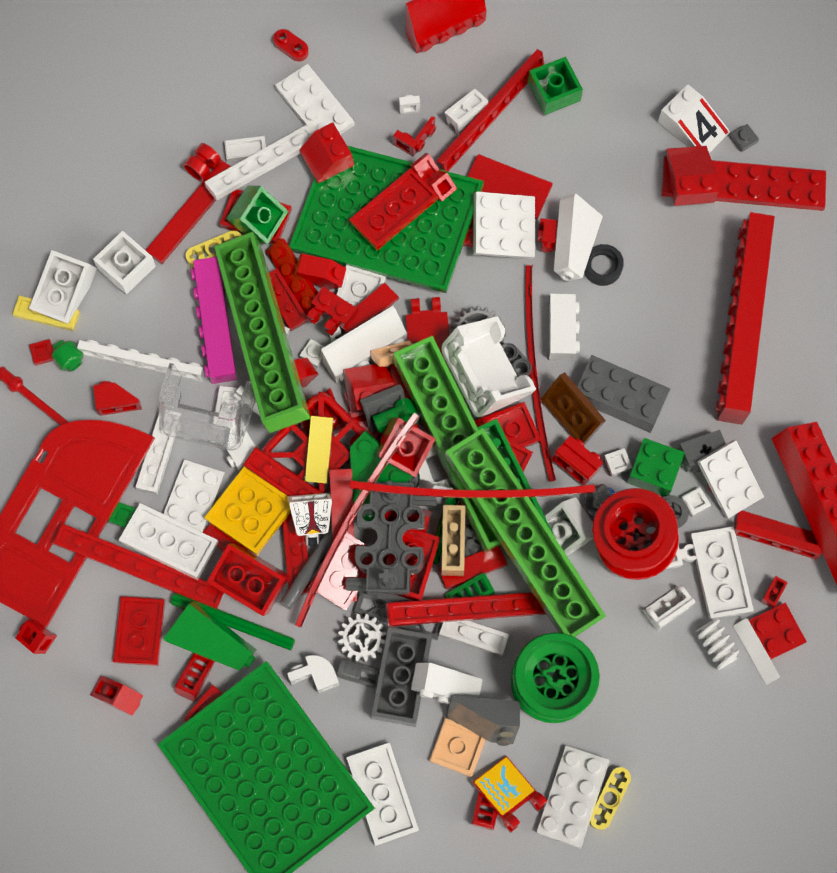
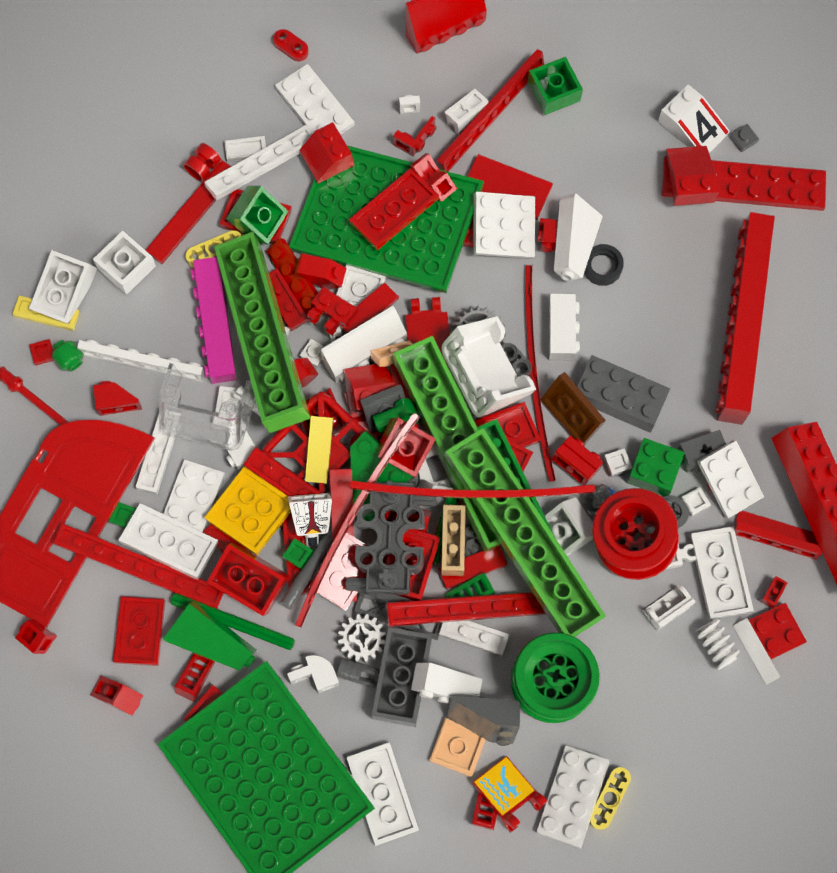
none -> green plate [282,538,313,570]

